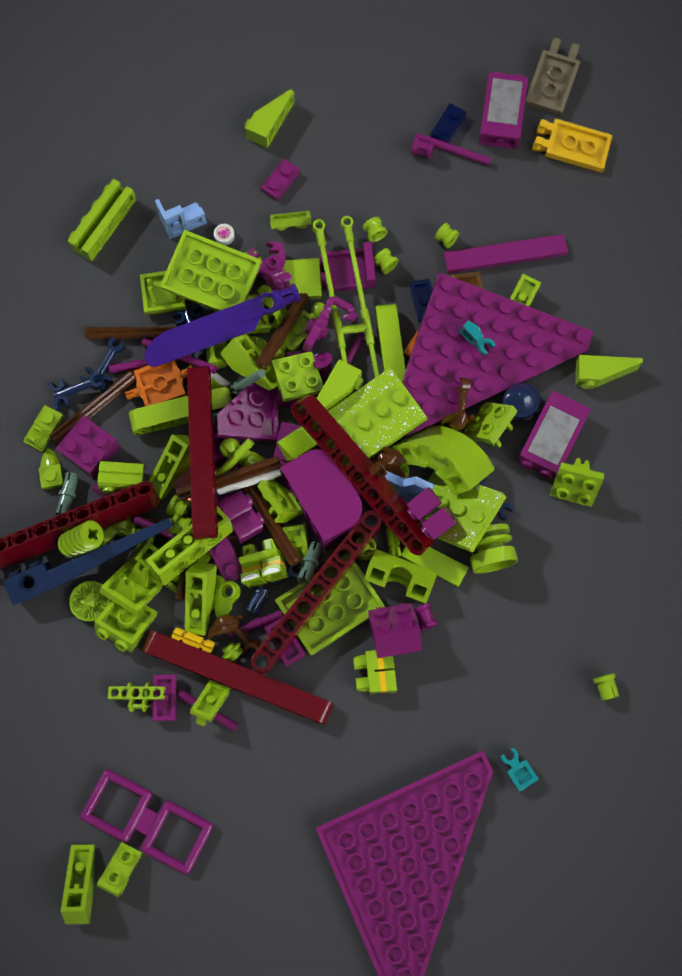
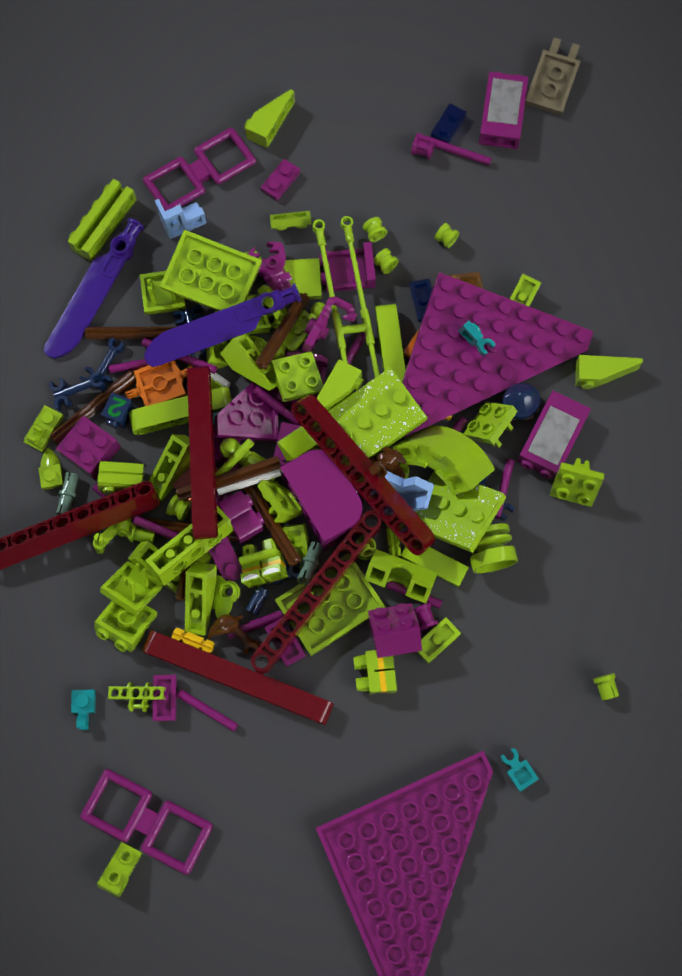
dark blue piece [3,518,175,605] -> none
lime piece [58,521,104,558] -> none
lime slope [61,845,95,924] -> none
lime wheel [69,581,111,622] -> none
lime wheel [168,513,192,535] -> none
lime plate [190,680,230,727] -> none
tile [214,224,235,245] -> none
lime plate [222,642,243,662] -> none
sand green piece [229,369,265,394] -> none
magenta piece [313,352,333,380] -> none
magenta piece [407,487,458,540] -> none
reddish brown piece [441,377,476,431] -> none
magenta tile [444,234,568,274] -> none
yellow tile [532,119,612,173] -> none
none -> dark purple piece [44,218,144,359]
none -> teal plate [71,689,96,730]
none -> dark blue brick [101,393,135,429]
none -> magenta bar [143,127,256,211]
none -> magenta piece [253,385,299,425]
none -> magenta piece [386,581,443,609]
none -> lime plate [417,617,461,664]
none -> magenta bar [494,459,515,519]

